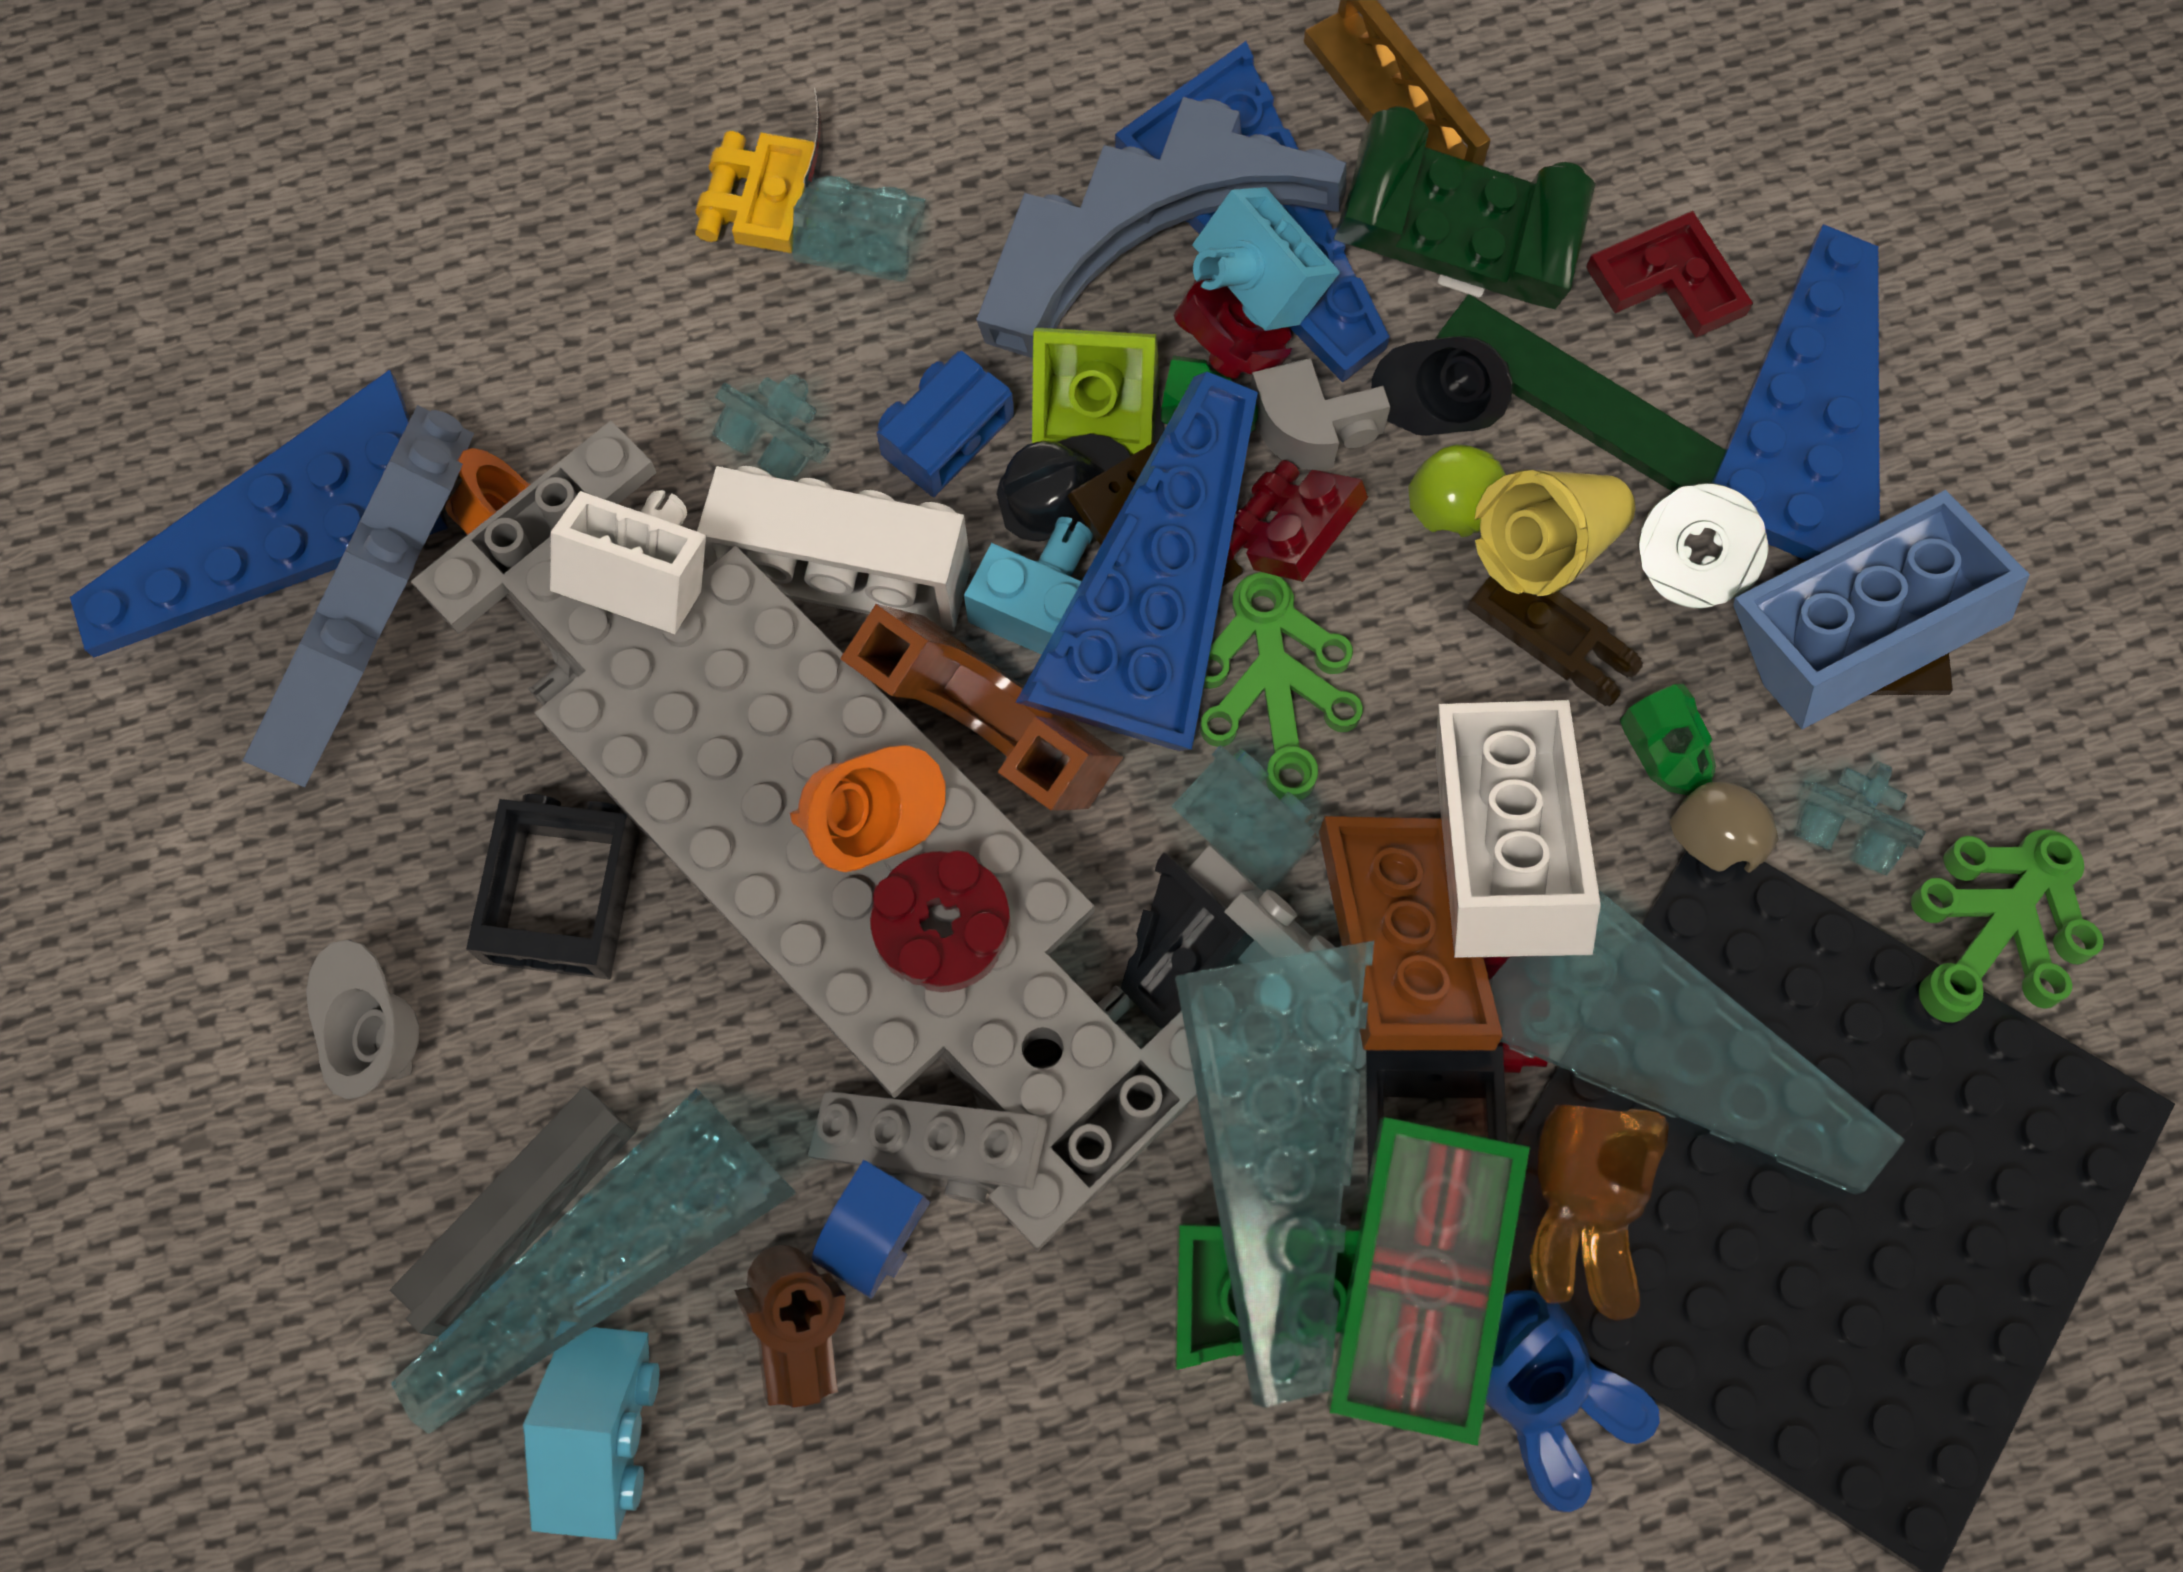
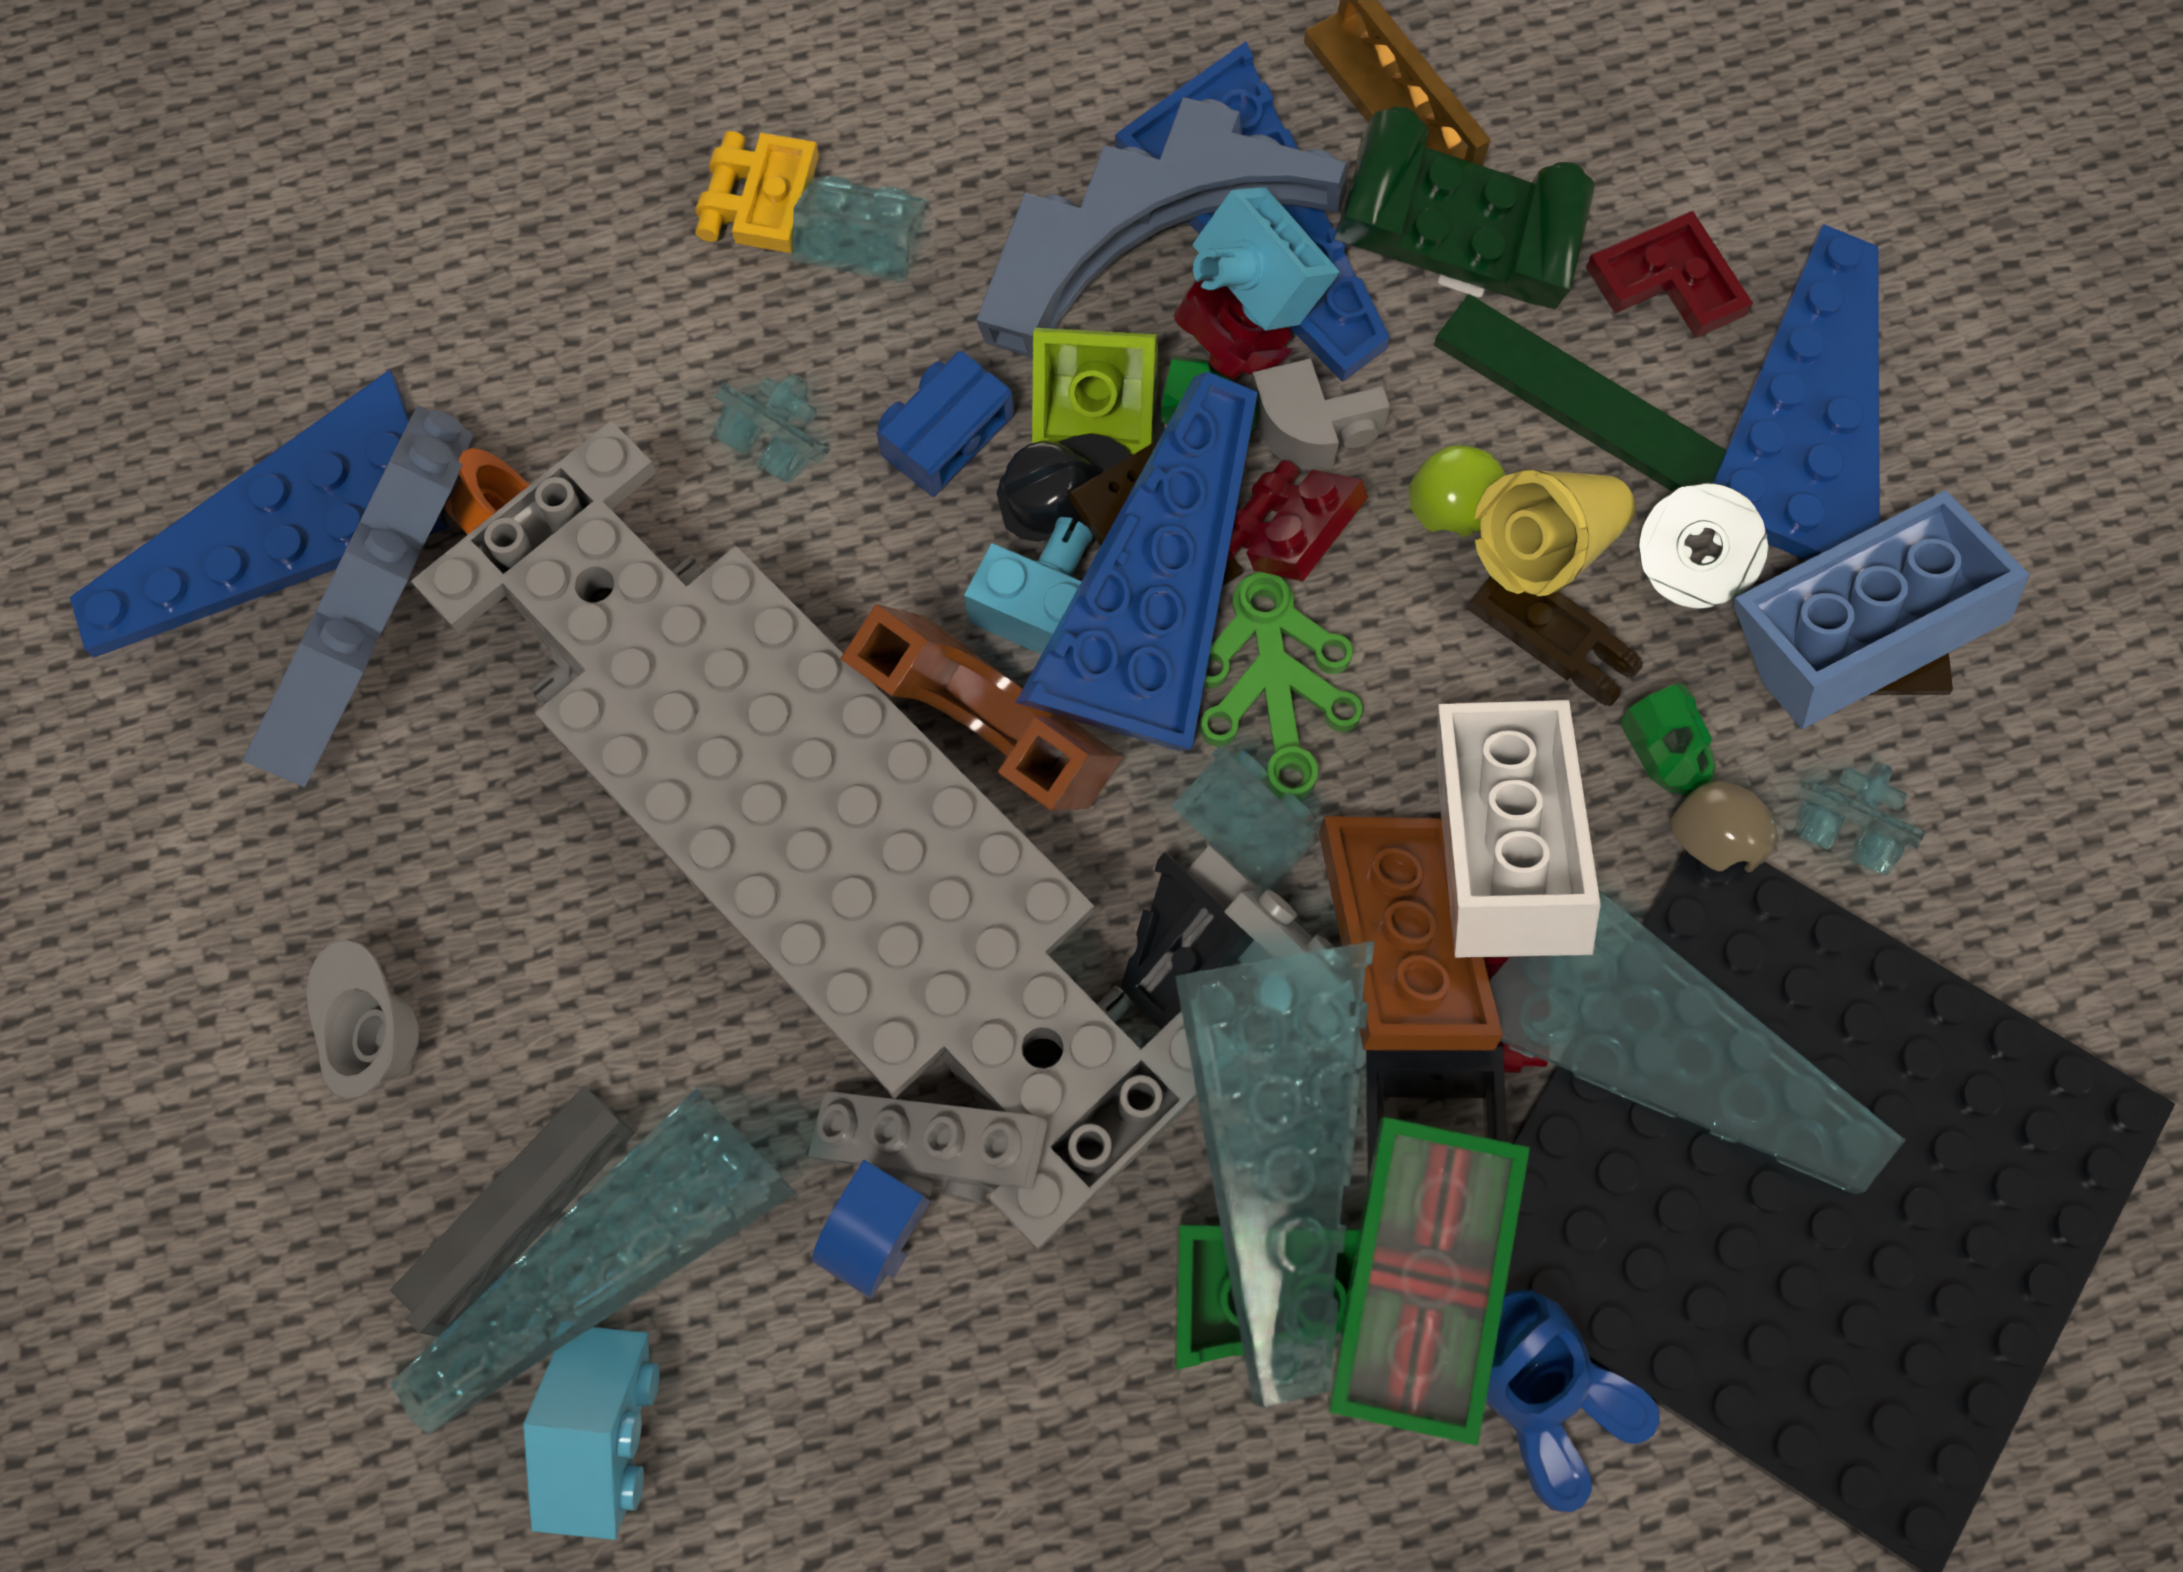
black window [466,794,640,980] -> none
white brick [550,490,706,634] -> none
white brick [697,466,971,631] -> none
reddish brown piece [734,1245,846,1408] -> none
orange piece [790,745,946,873] -> none
black sticker [804,88,823,204] -> none
dark red plate [870,850,1011,992] -> none
black piece [1371,336,1512,436] -> none
clear orange piece [1530,1105,1669,1321] -> none
bright green plant [1911,829,2104,1023] -> none

